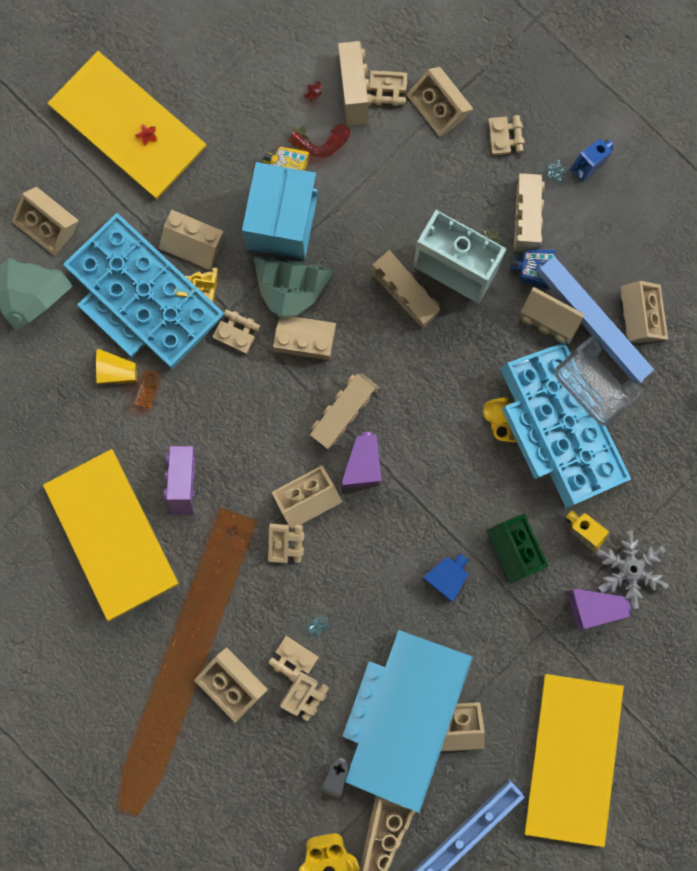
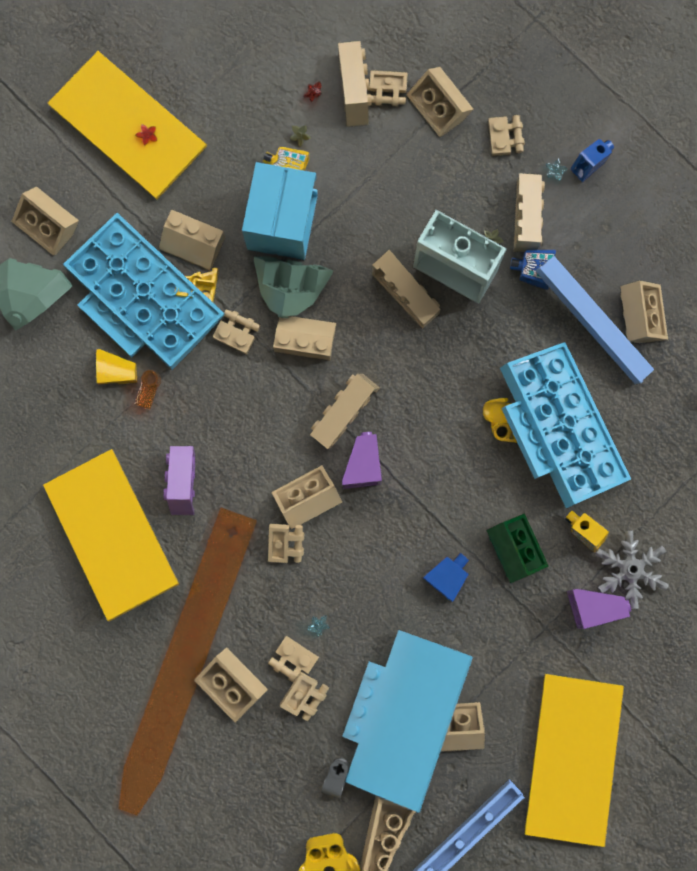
clear red piece [289,123,351,158] -> none
tan slope [520,287,585,344] -> none
clear windscreen [554,335,645,426] -> none

